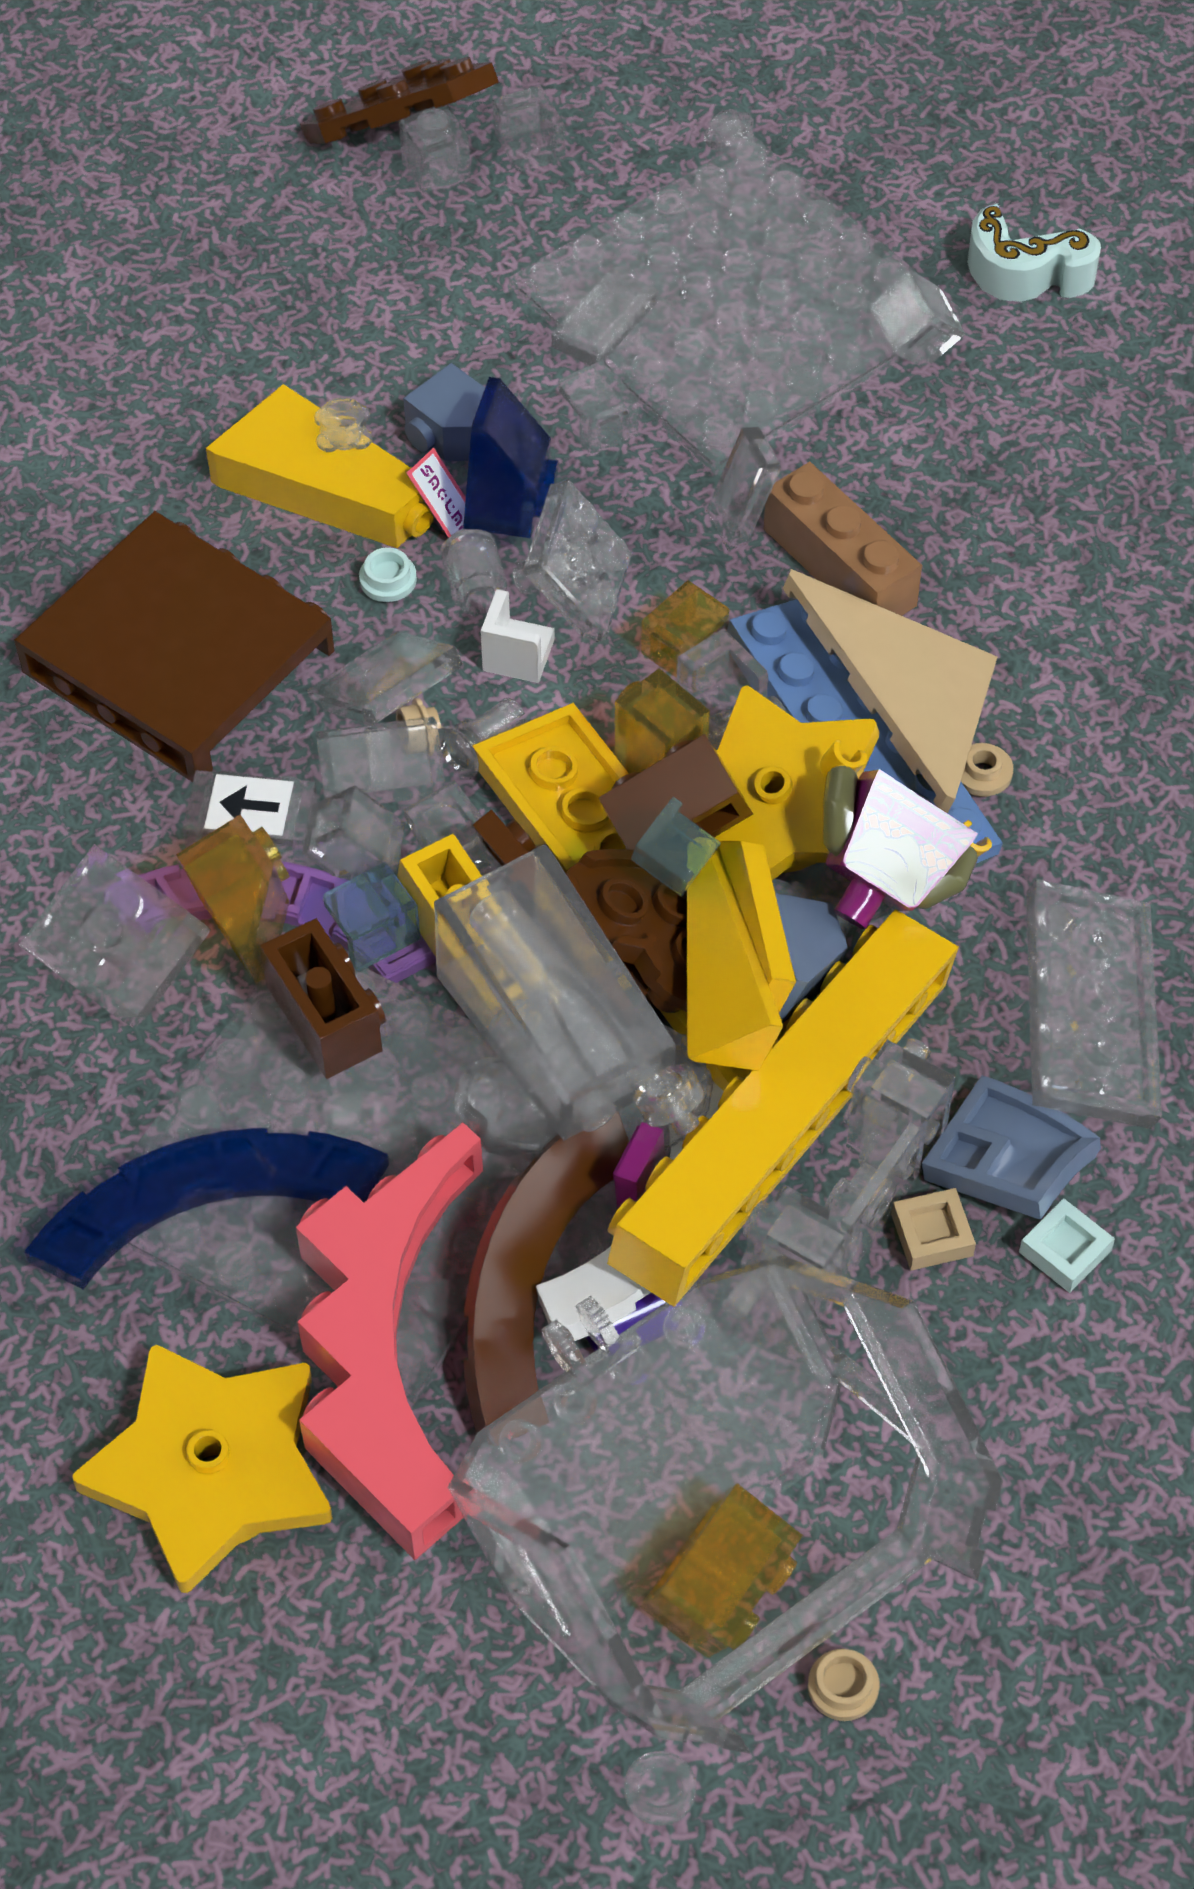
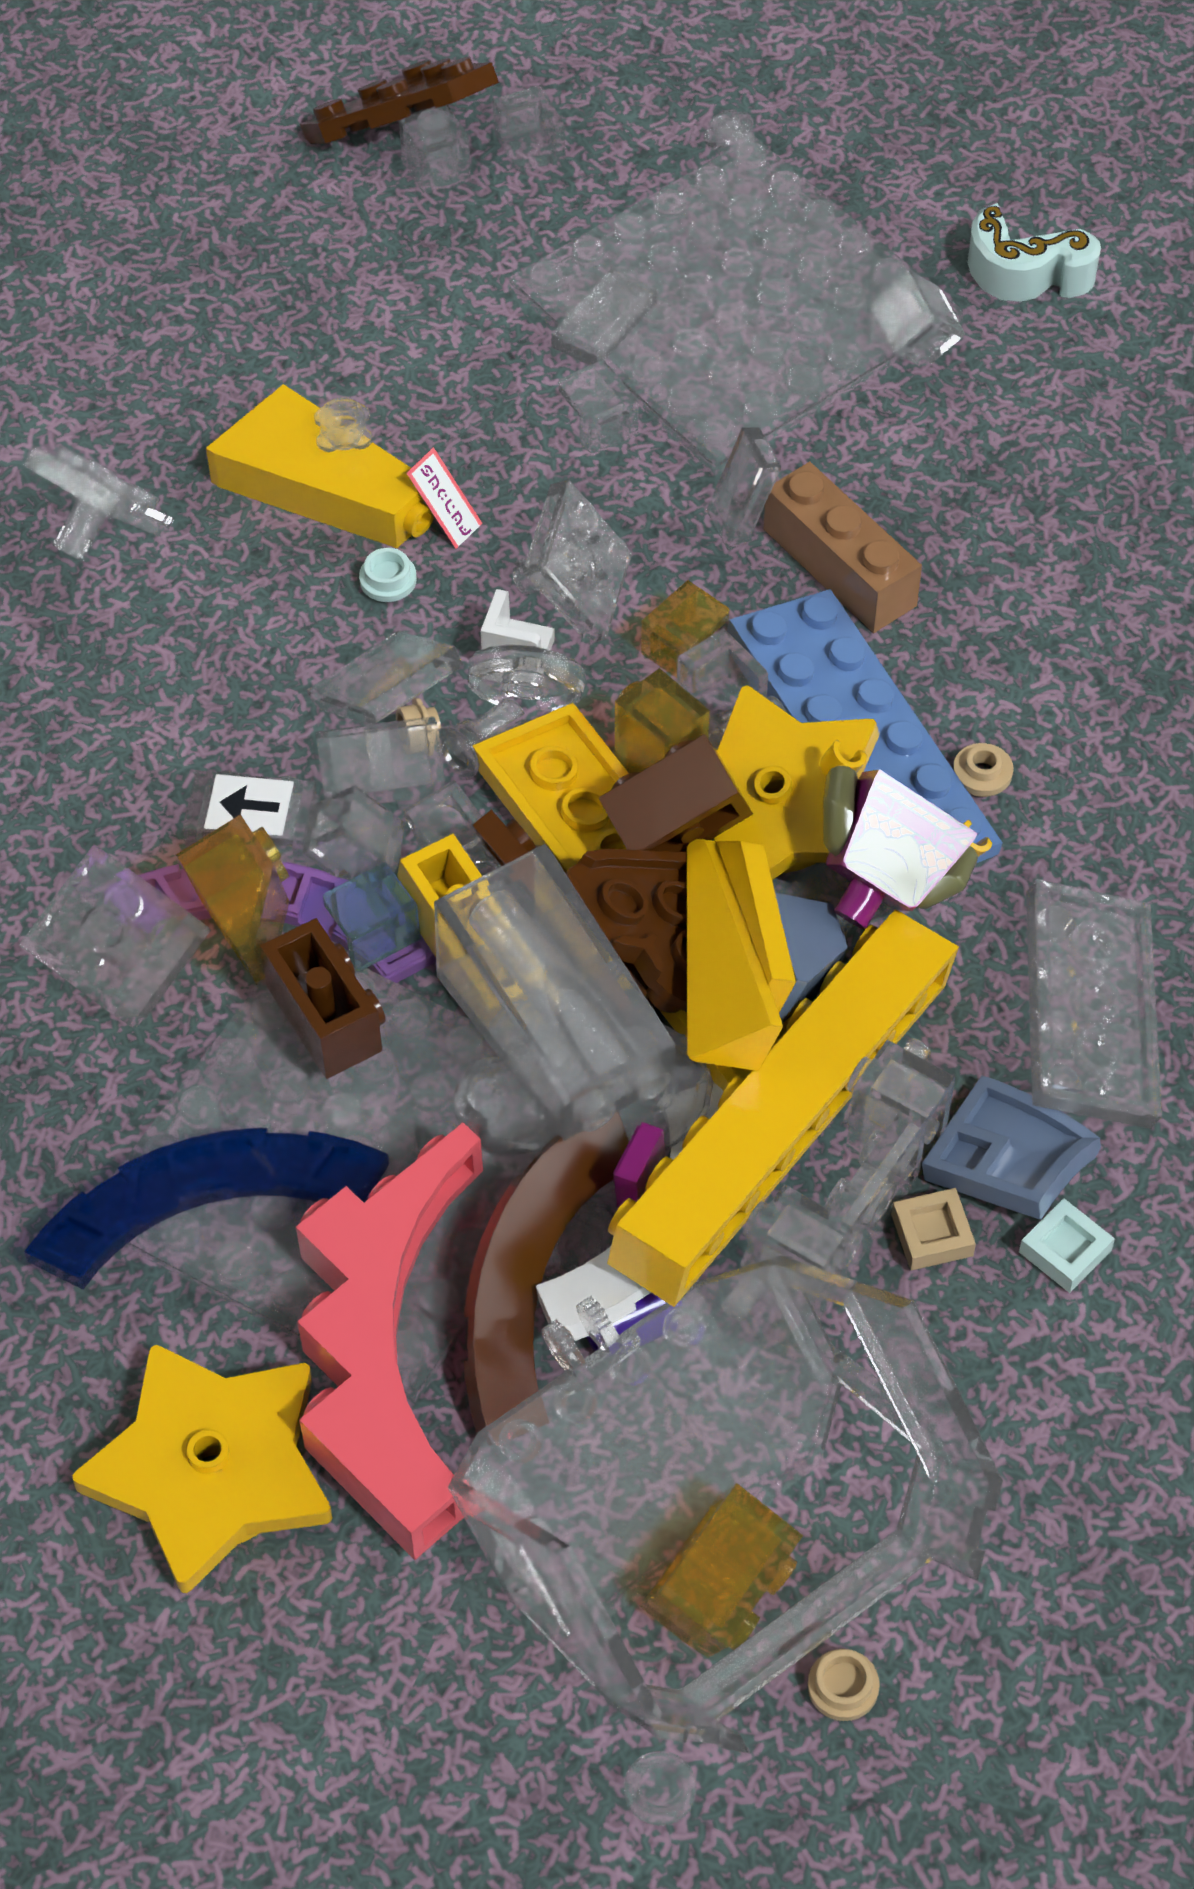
reddish brown panel [14,511,335,785] -> none
sand blue slope [403,363,531,461] -> none
clear brick [440,528,507,616] -> none
clear blue slope [463,377,559,539] -> none
clear light blue panel [631,796,721,897] -> none
clear tile [633,1064,705,1136] -> none
tan tile [783,569,998,813] -> none
none -> clear plate [23,445,174,562]
none -> clear tile [467,645,586,711]

